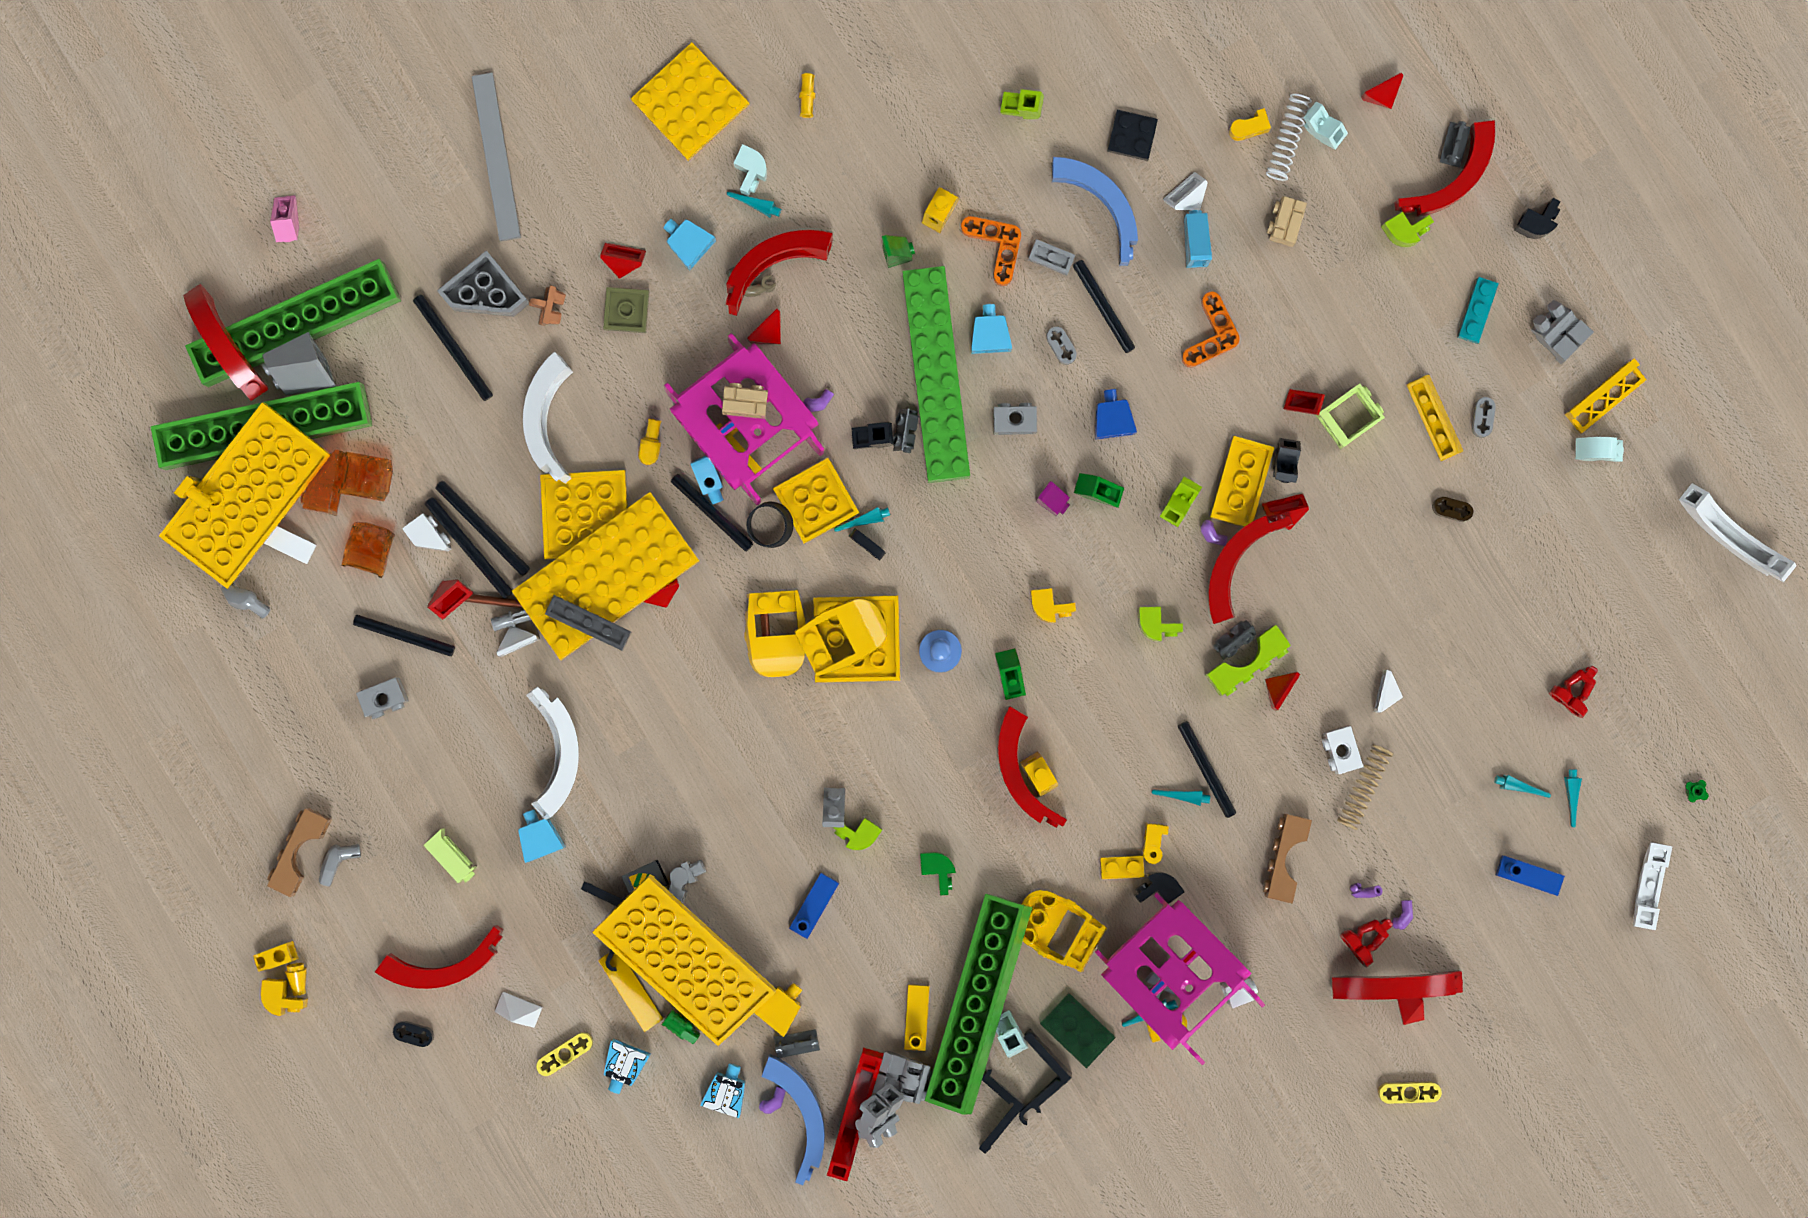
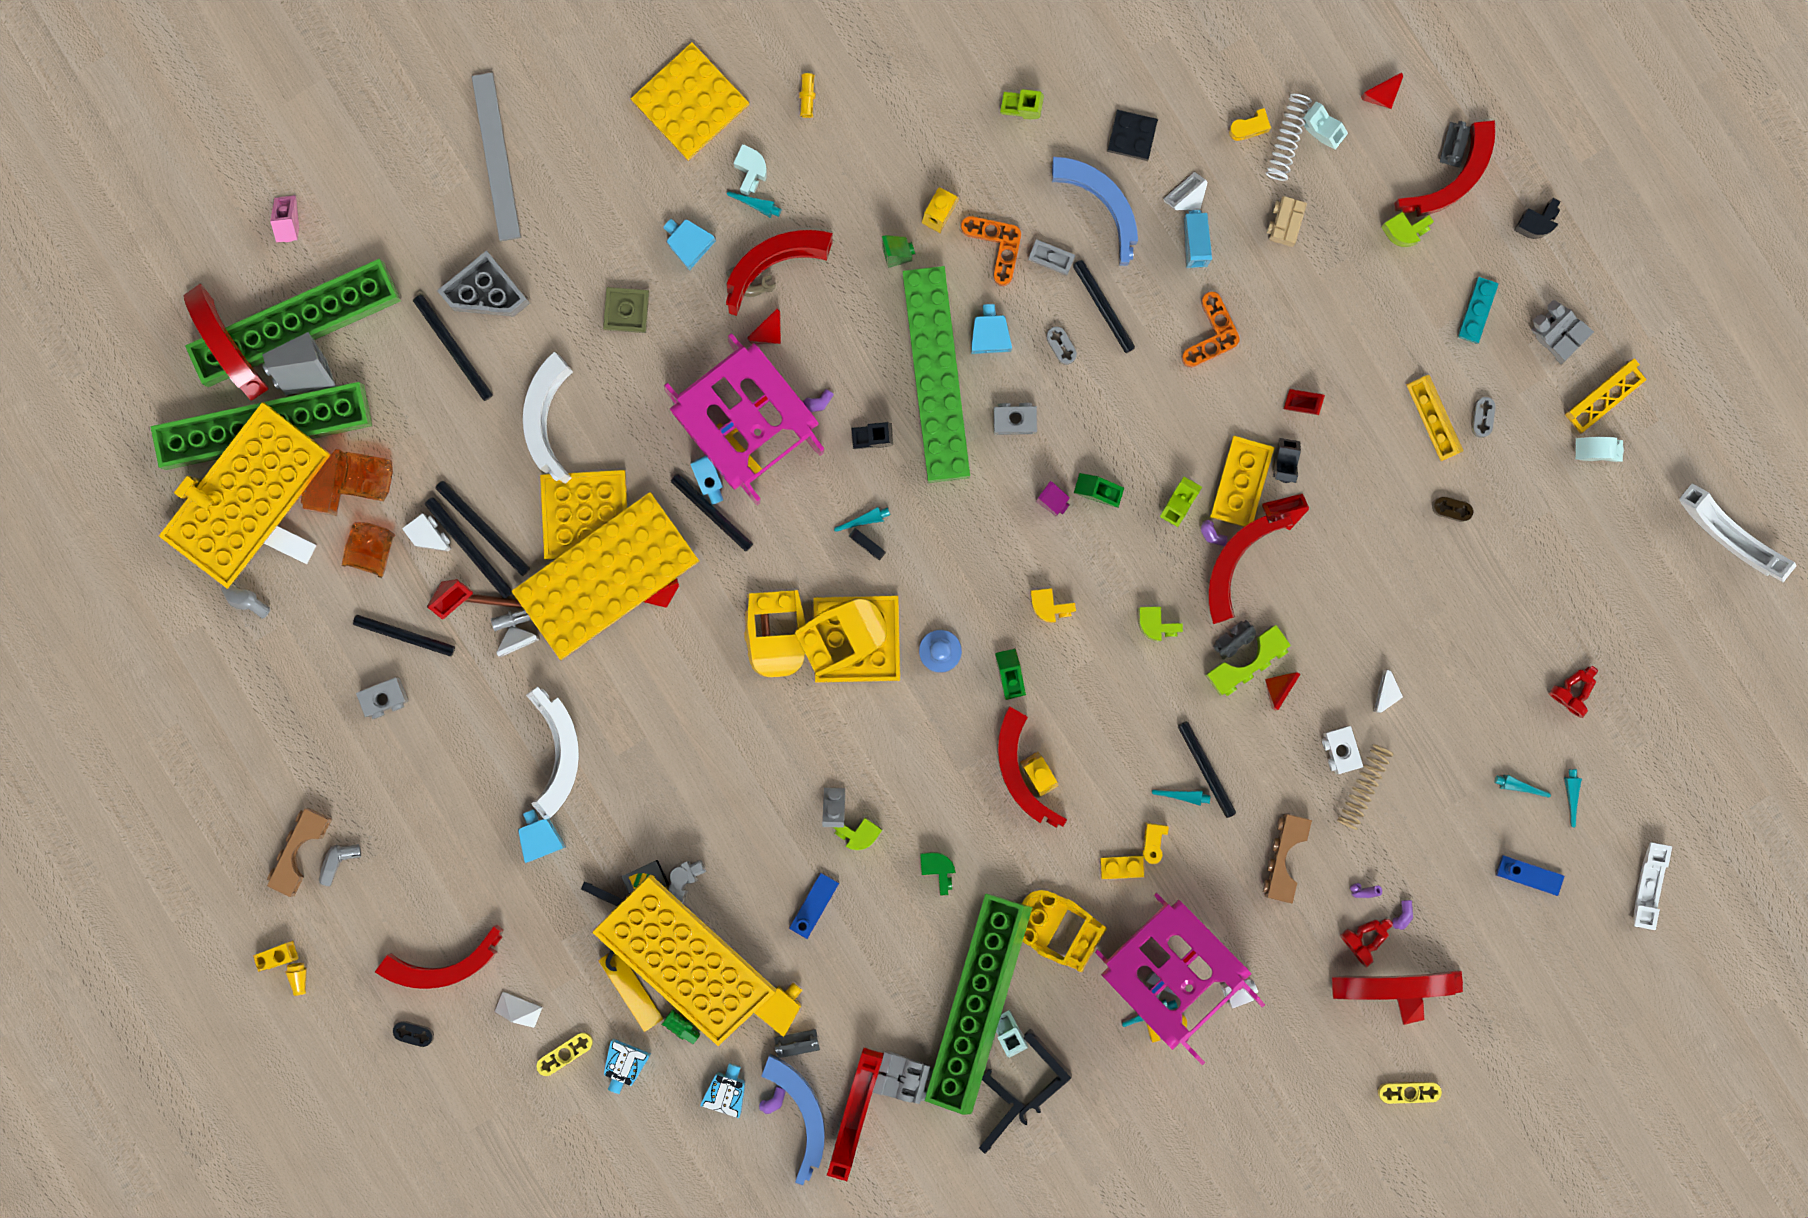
yellow brick [261,978,308,1016] -> none
yellowish green window [423,828,477,883] -> none
nougat hips [529,286,566,326] -> none
flat silver tile [545,595,632,651] -> none
red slope [600,243,646,279] -> none
yellow arm [638,418,661,465] -> none
tan brick [722,383,768,419] -> none
black tyre [746,501,793,548] -> none
yellow plate [773,458,859,544] -> none
light grey hips [855,1083,905,1148] -> none
dark grey hinge [893,408,919,453] -> none
yellow piece [904,984,930,1051] -> none
clear green plate [1040,993,1116,1069] -> none
blue torso [1095,389,1137,440] -> none
black brick [1134,872,1185,904] -> none
yellowish green window [1315,383,1385,449] -> none
green plate [1685,780,1709,803] -> none

